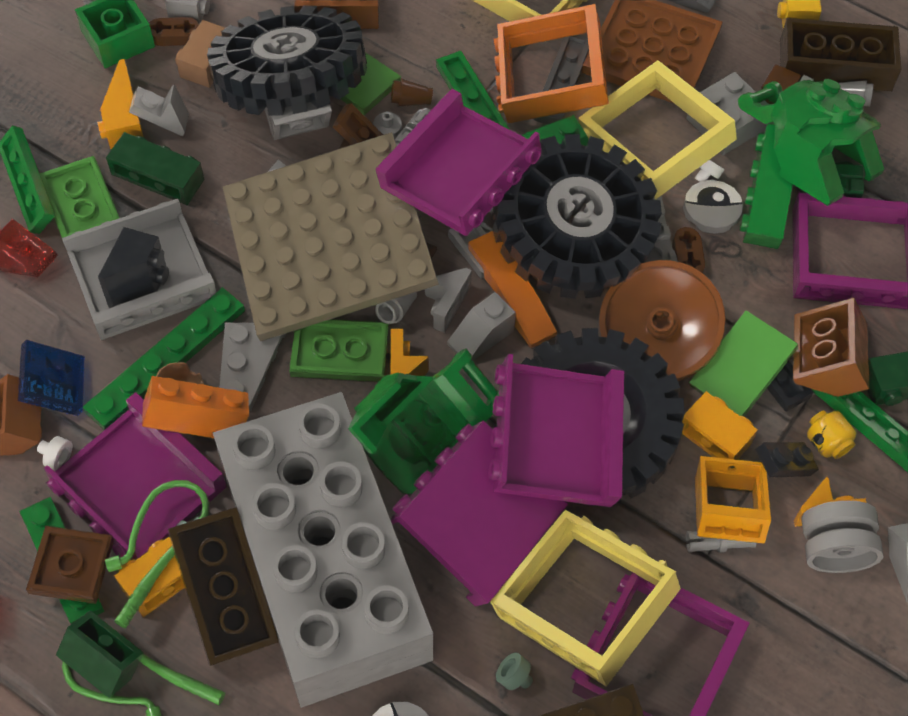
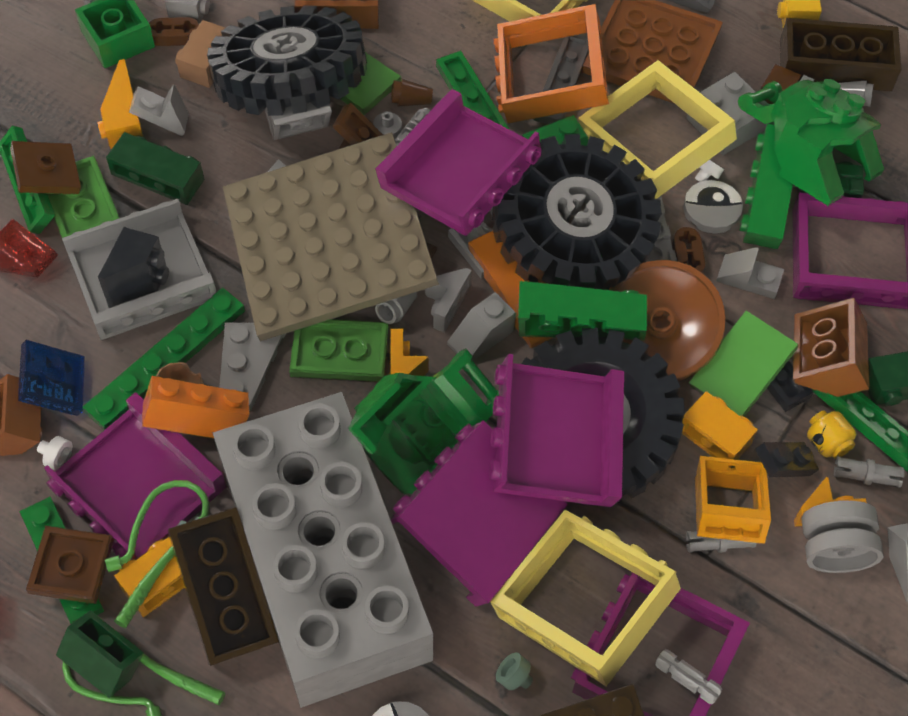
none -> reddish brown plate [10,141,81,194]
none -> green wedge [518,281,647,340]
none -> light grey axle [655,649,722,704]
none -> light grey slope [716,247,784,299]
none -> light grey pin [834,456,904,488]

